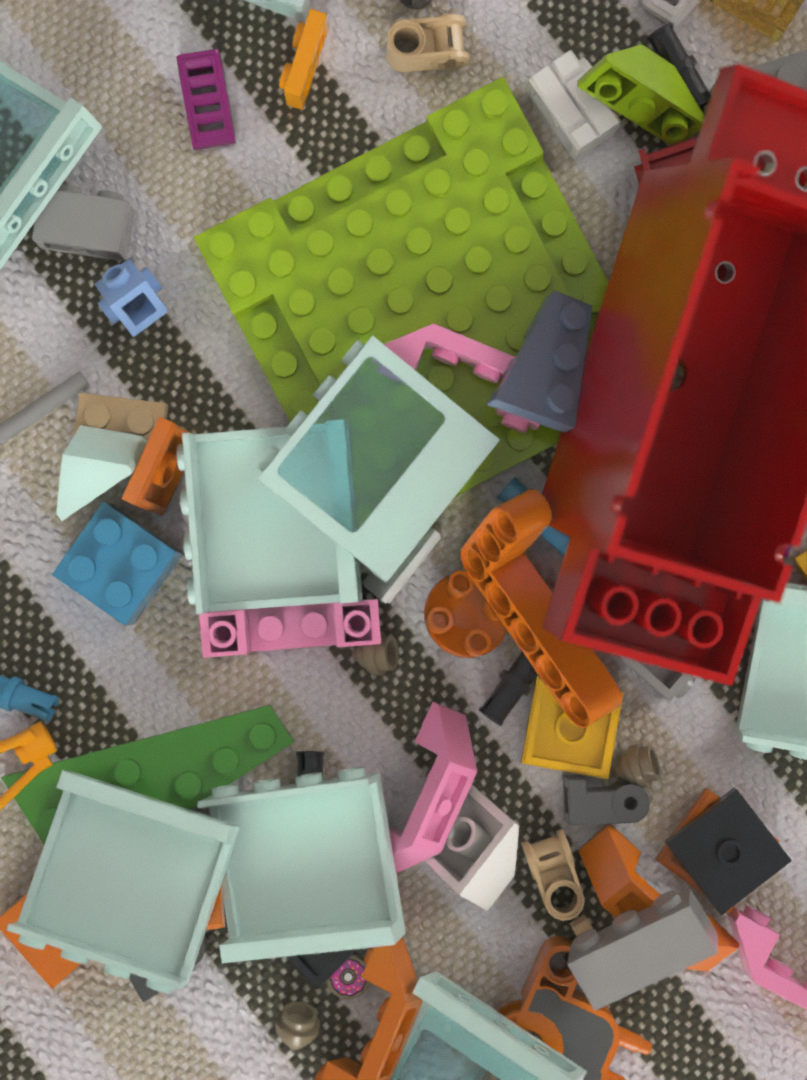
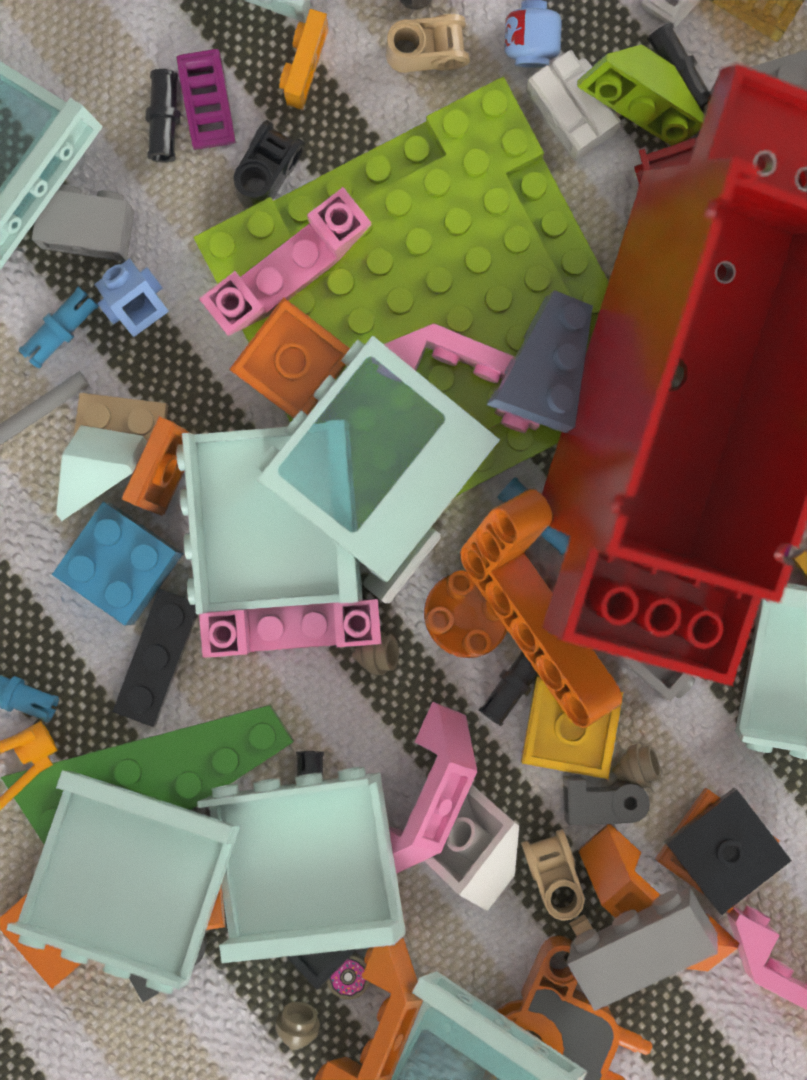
none -> dark azure pin [18,286,99,369]
none -> black plate [112,589,198,727]
none -> black pin [145,69,180,163]
none -> bright pink slope [199,187,371,336]
none -> orange plate [229,297,350,419]
none -> black piece [233,120,305,208]
none -> light blue head [504,0,562,68]

